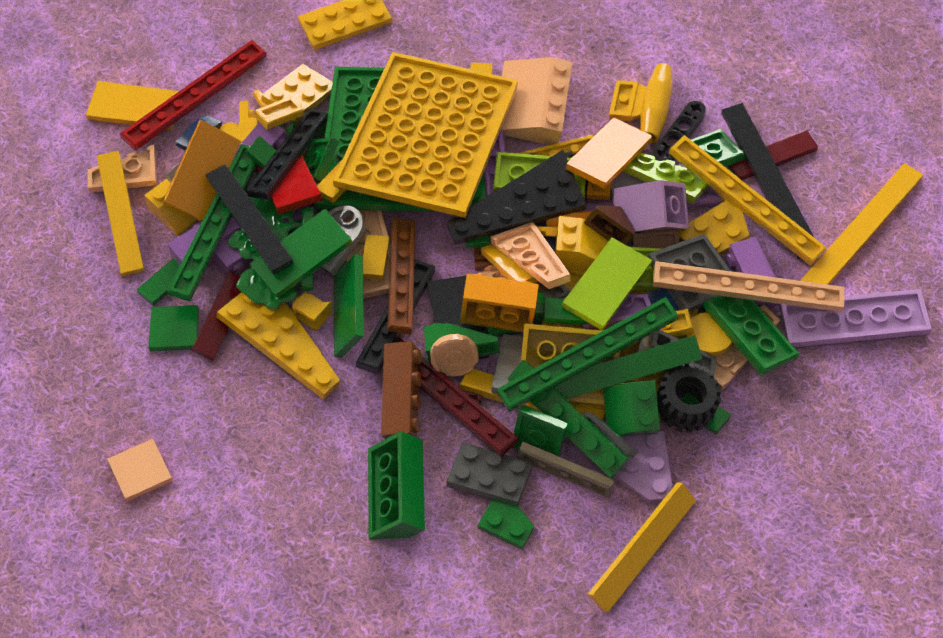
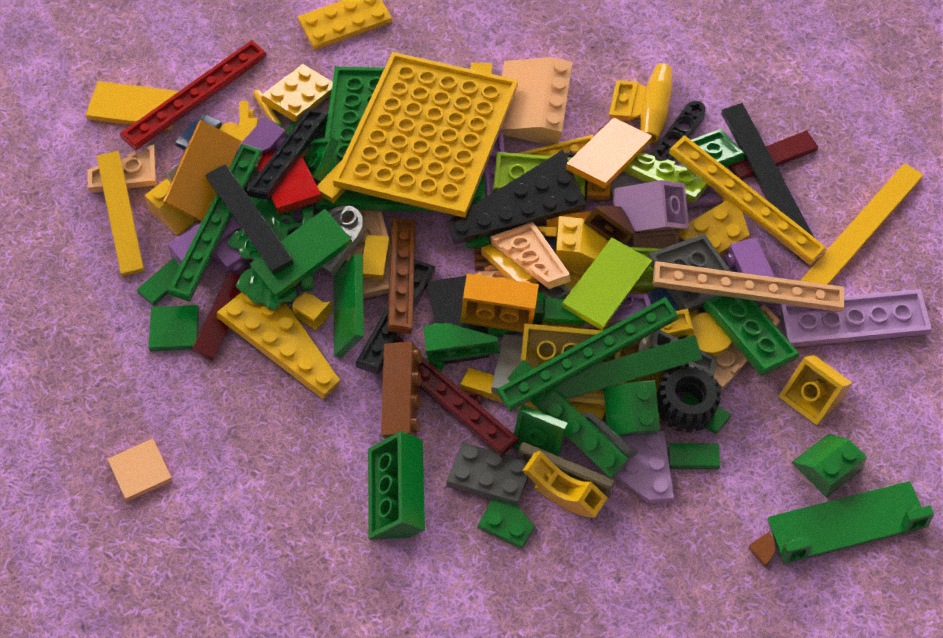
green tile [244,136,276,168] -> none
yellow tile [254,96,304,130] -> none
light nougat tile [430,334,479,377] -> none
yellow tile [588,482,696,613] -> none
none -> yellow arch [523,451,607,518]
none -> green tile [669,443,720,469]
none -> dark orange tile [748,532,775,568]
none -> green bracket [767,481,934,564]
none -> yellow slope [778,355,853,426]
none -> green slope [792,434,867,498]

